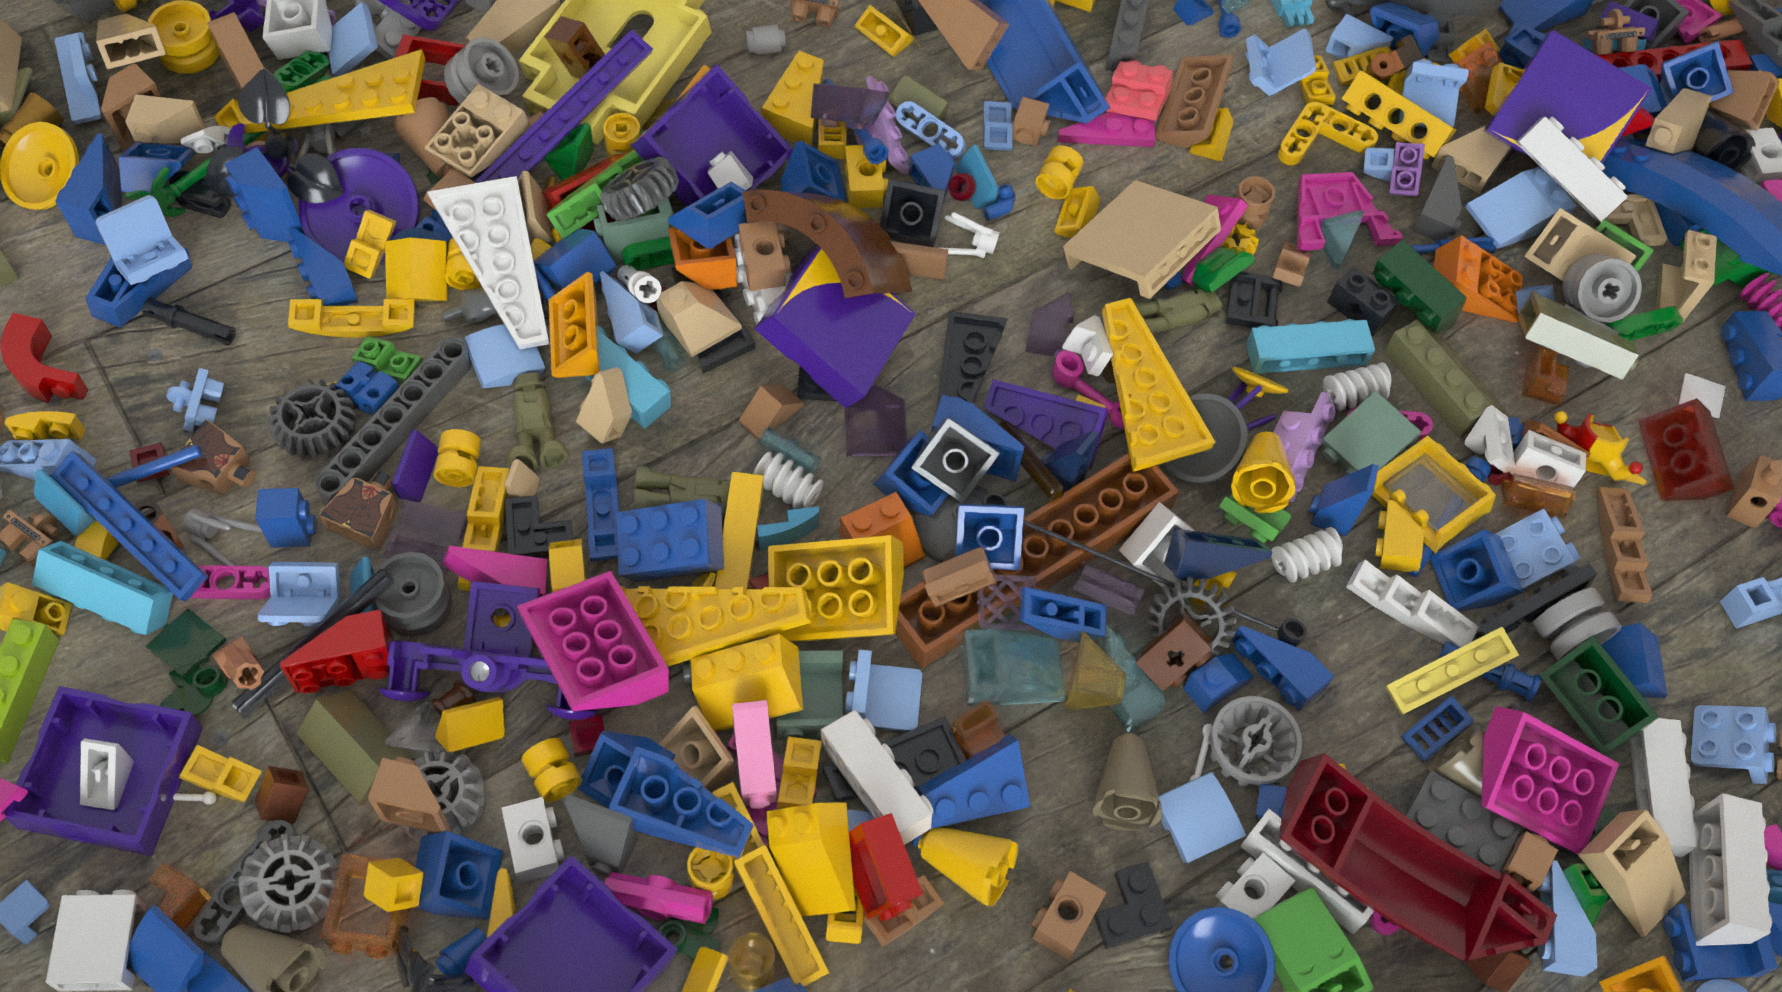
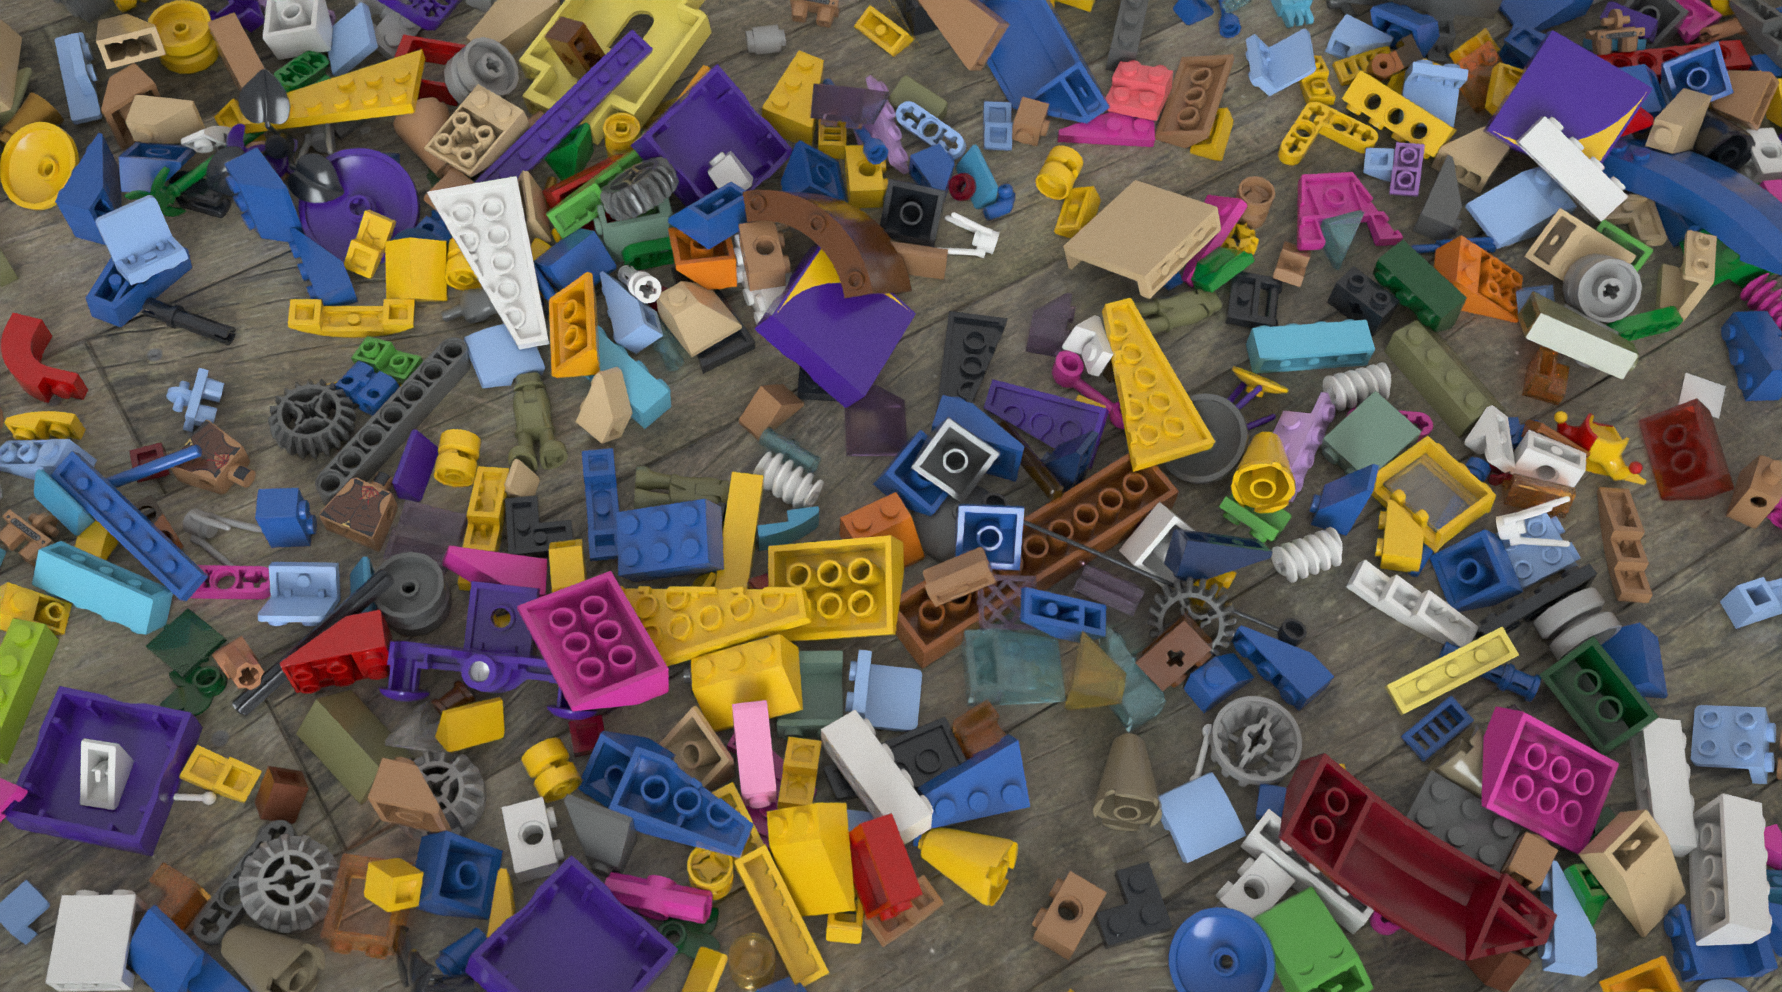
none -> white plant [1496,496,1570,547]

